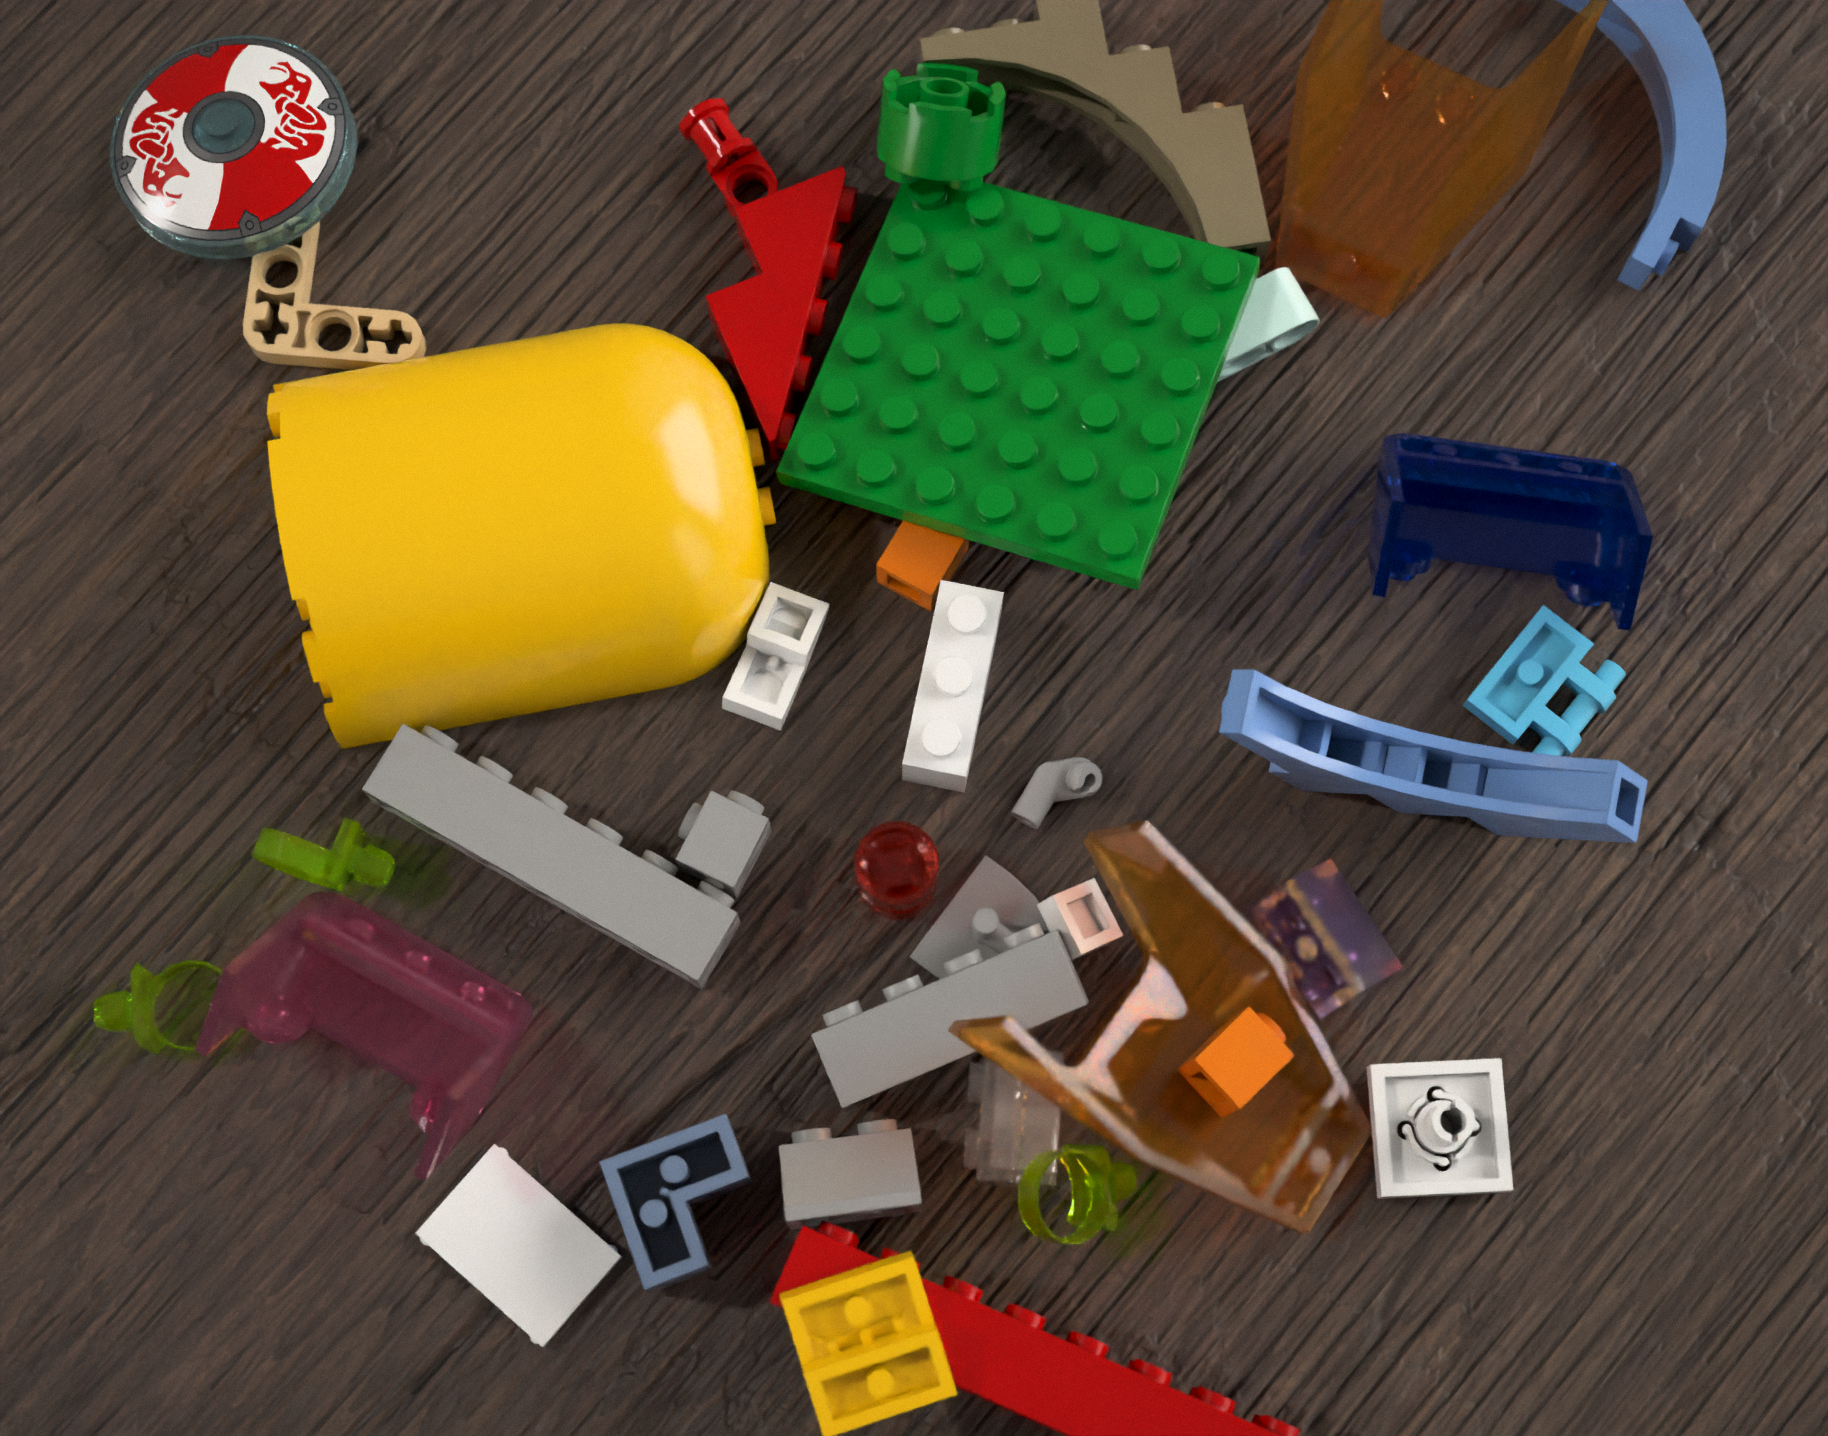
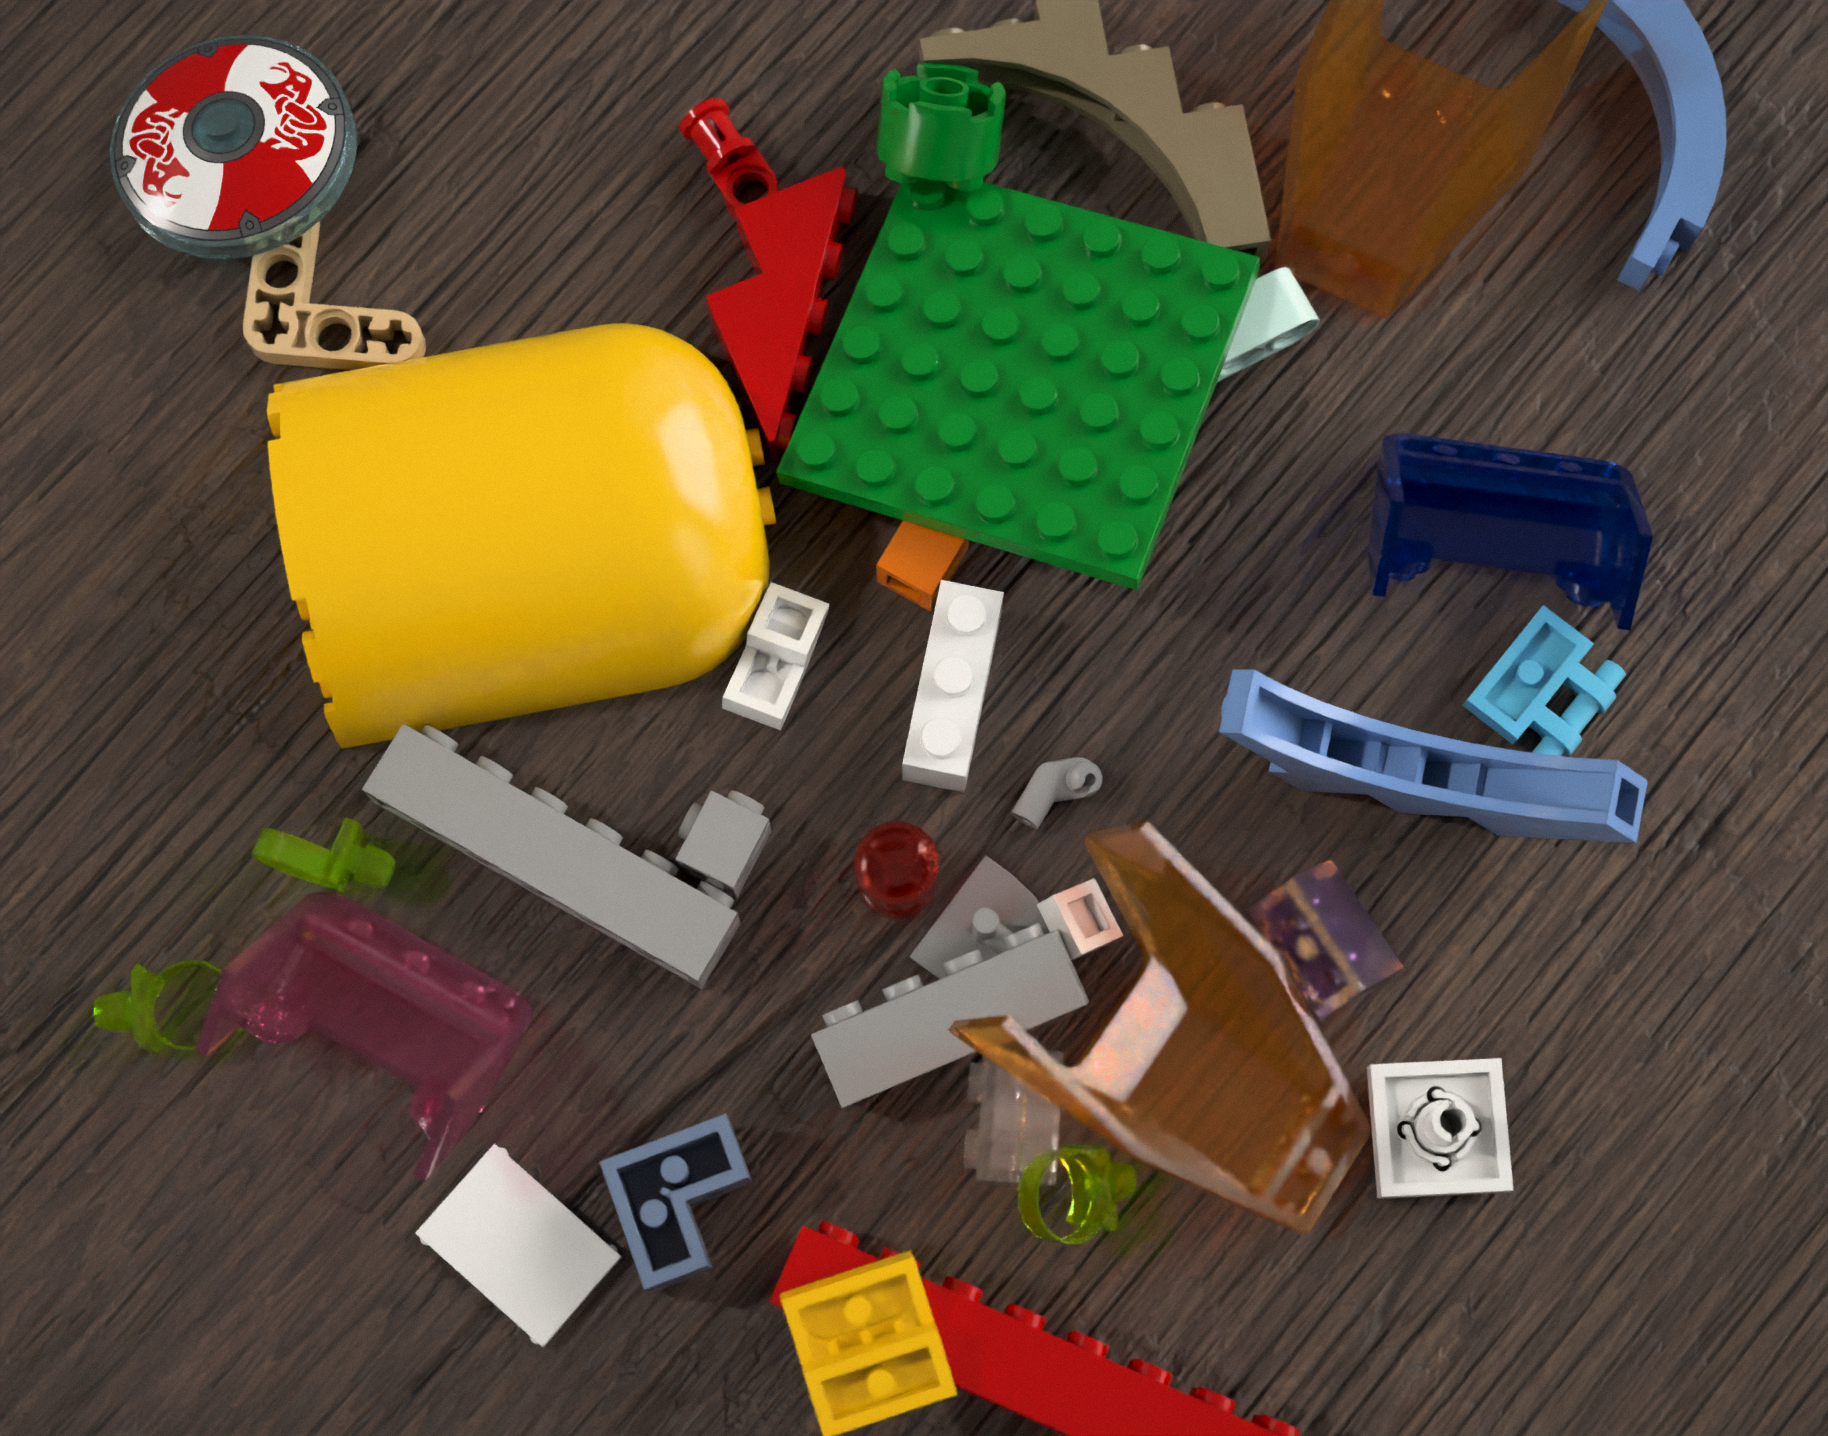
light grey slope [779,1119,922,1230] -> none
orange brick [1177,1007,1295,1118] -> none

